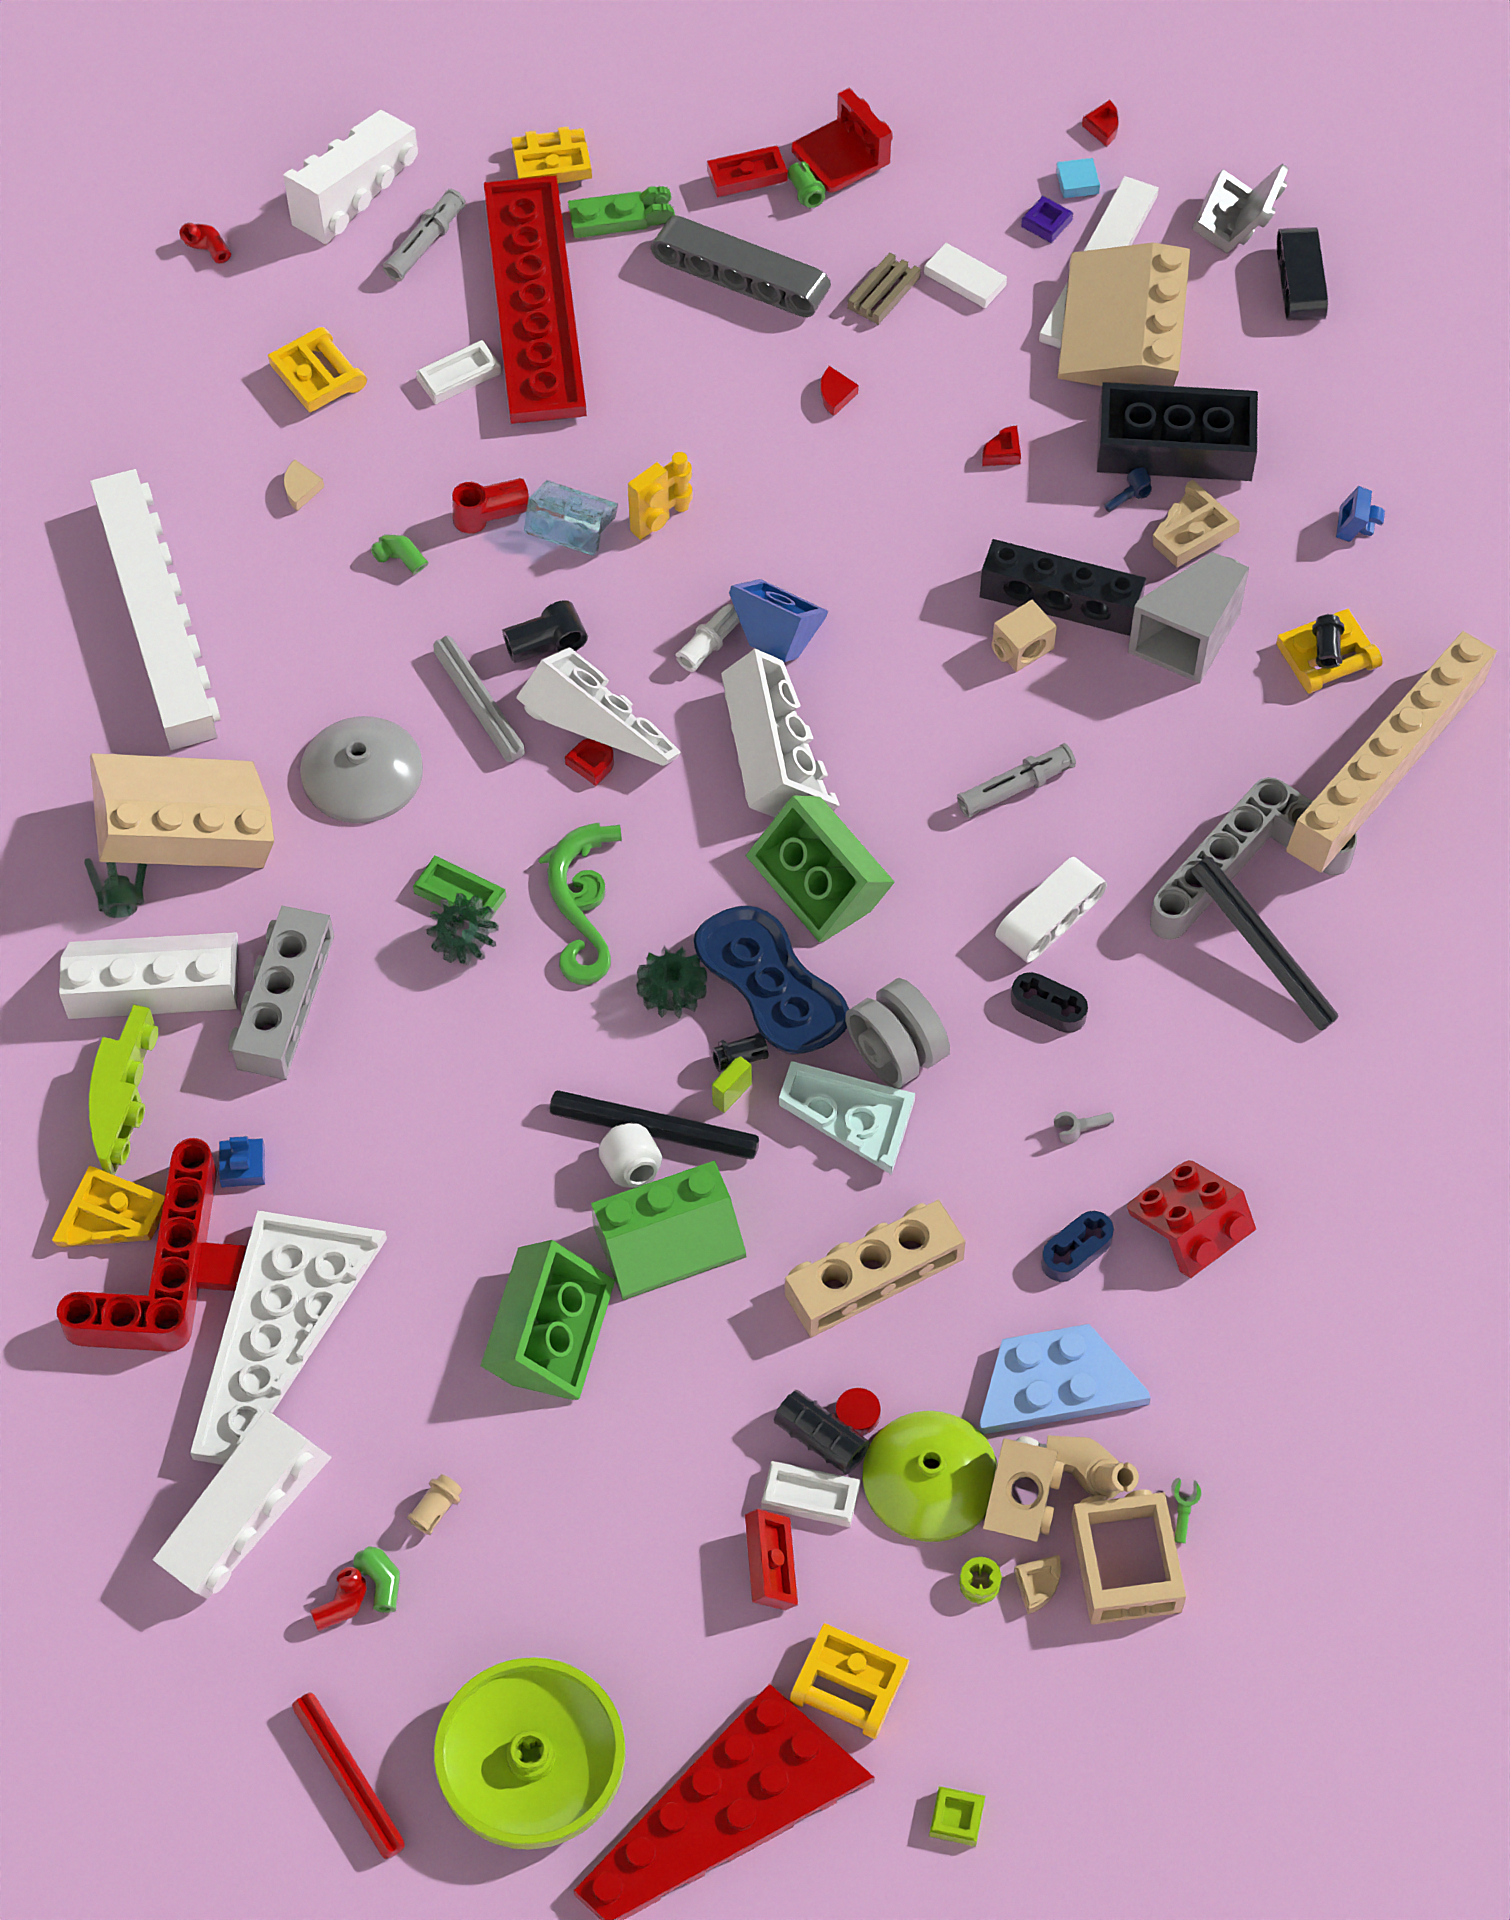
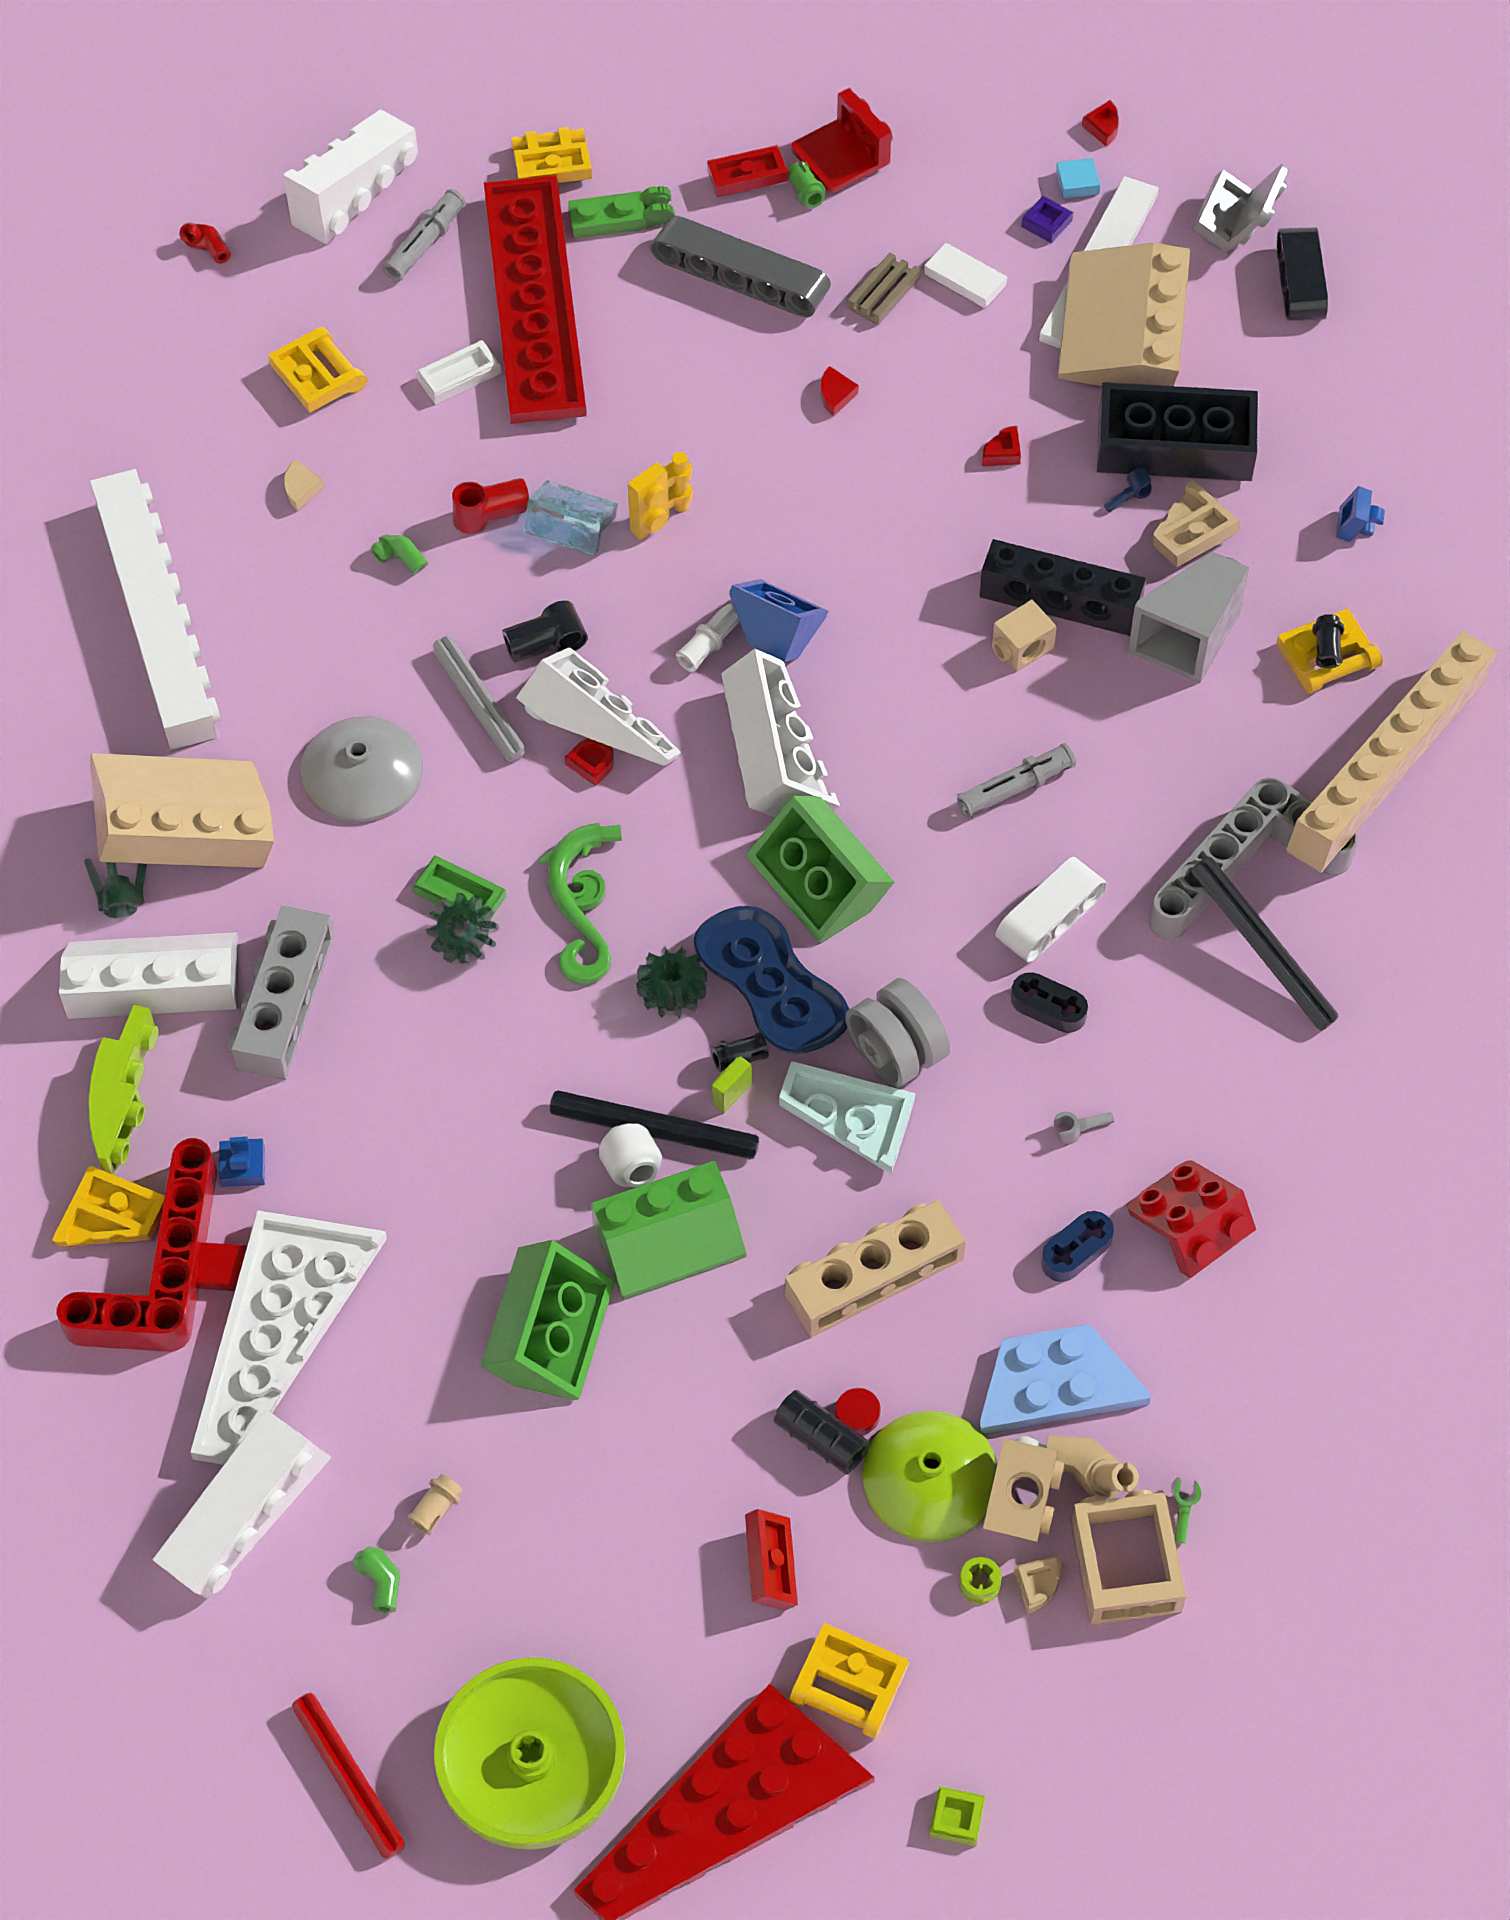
red arm [310,1567,367,1631] -> none
white tile [761,1461,860,1527] -> none

